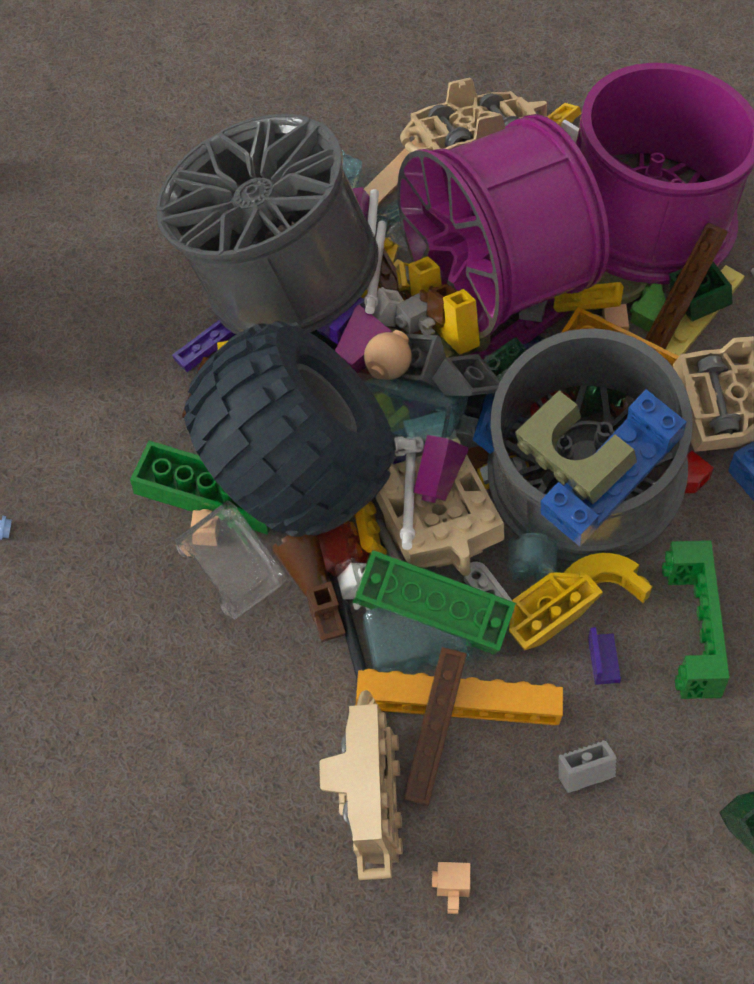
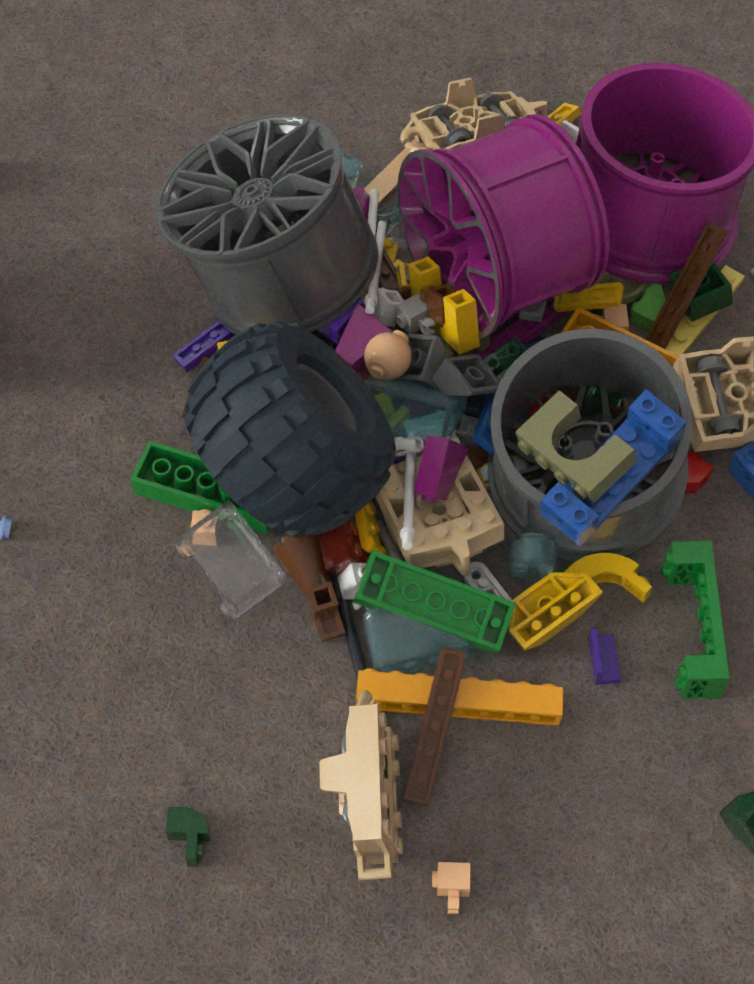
light grey brick [559,740,617,793] -> none
none -> dark green brick [166,807,210,867]

